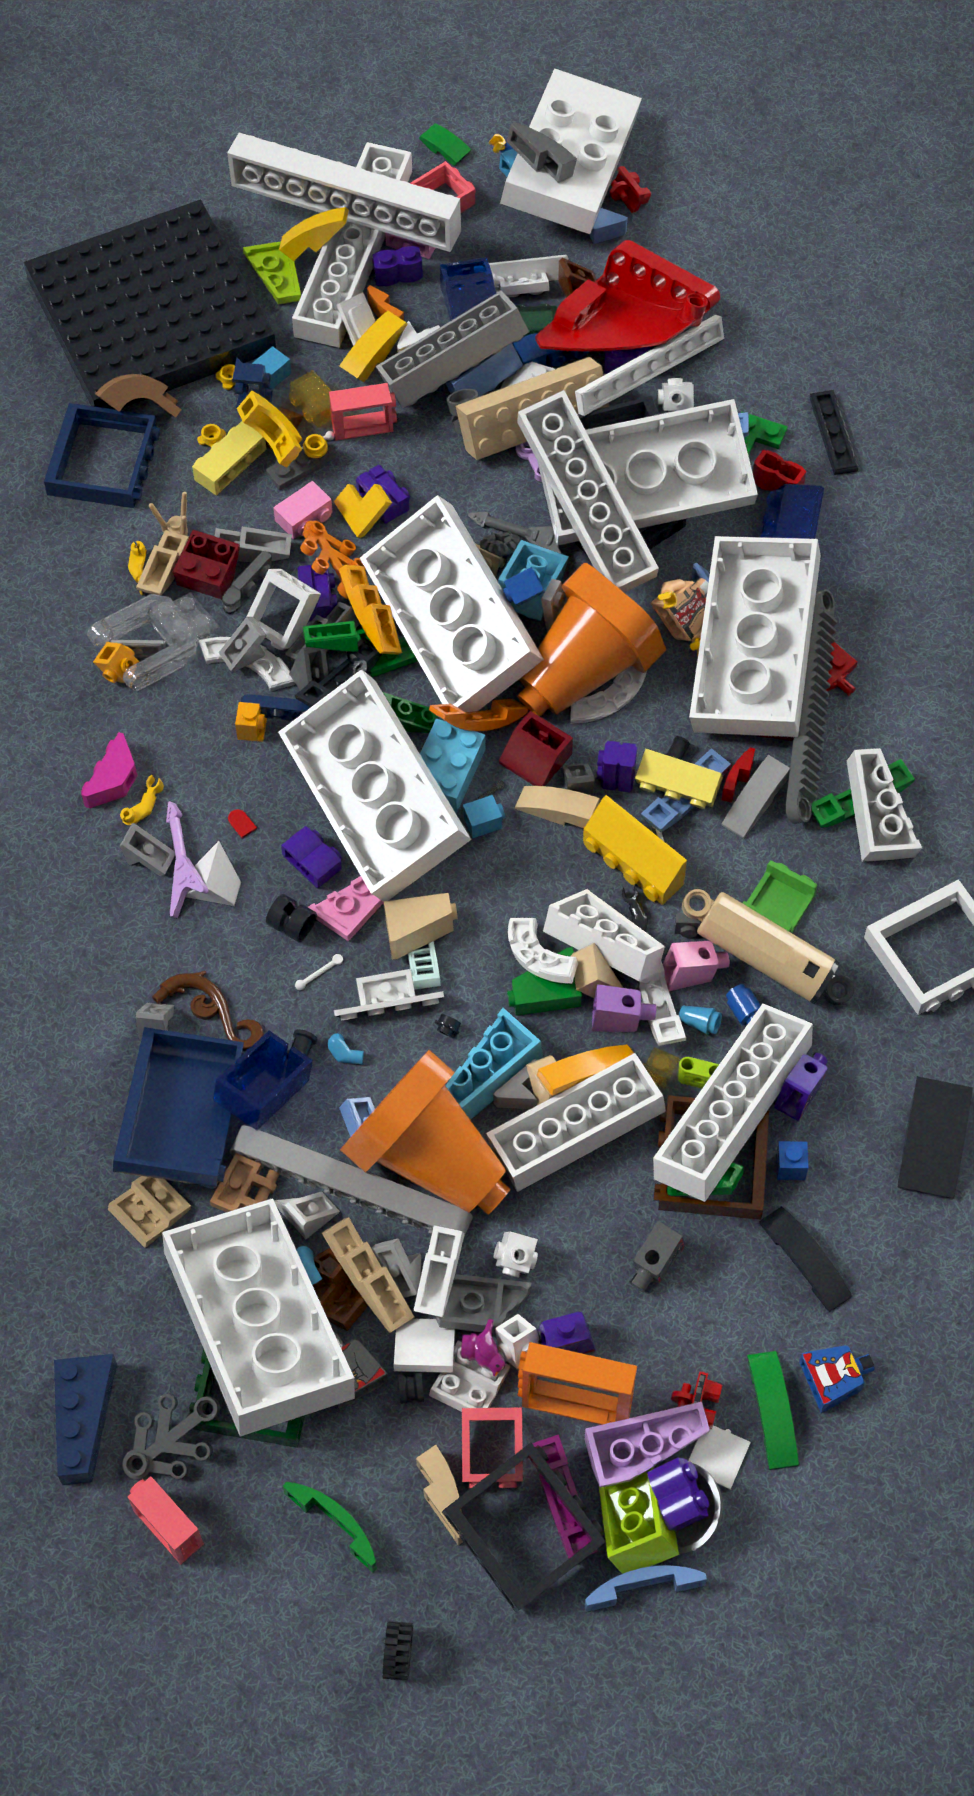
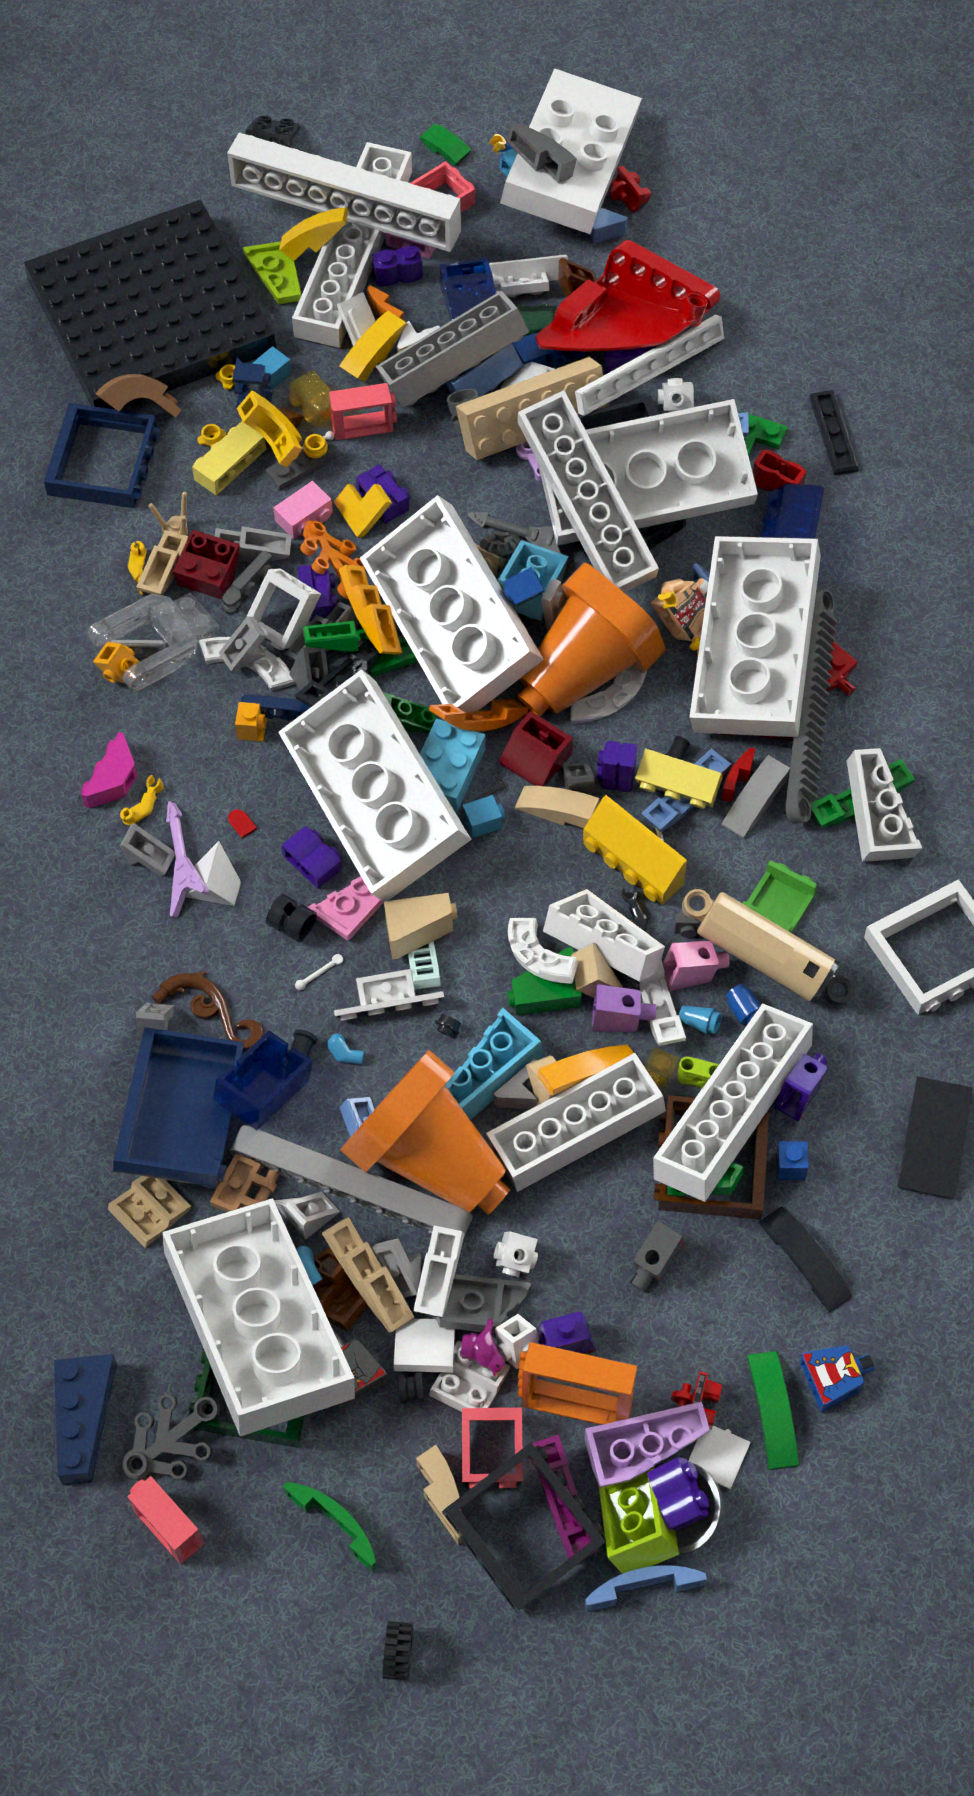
none -> black bracket [245,116,300,148]

